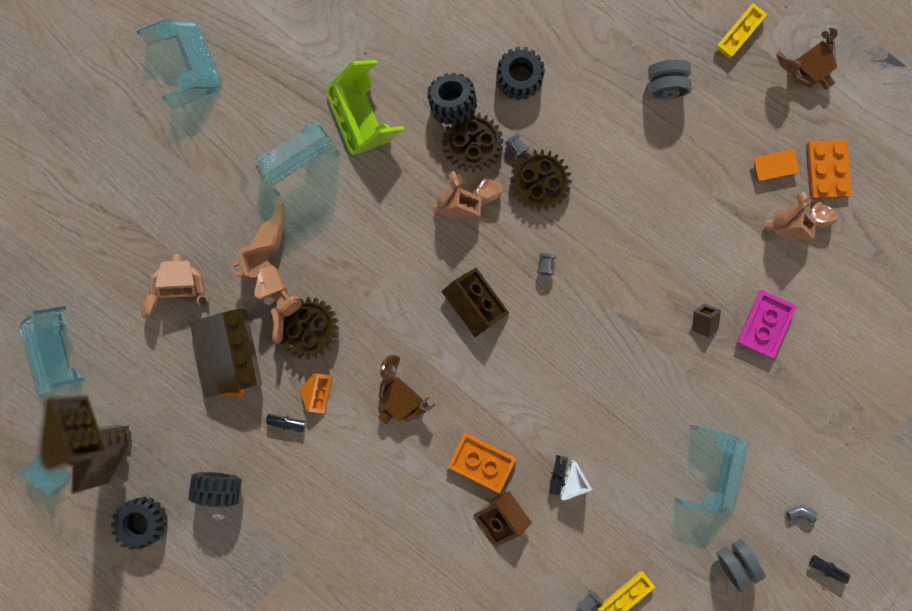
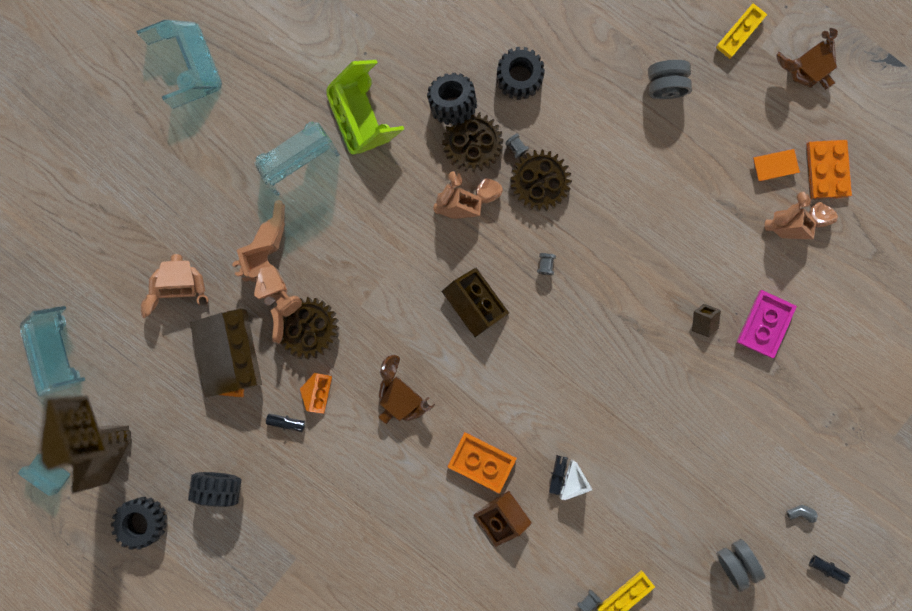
clear light blue windscreen [674,425,748,513] -> none

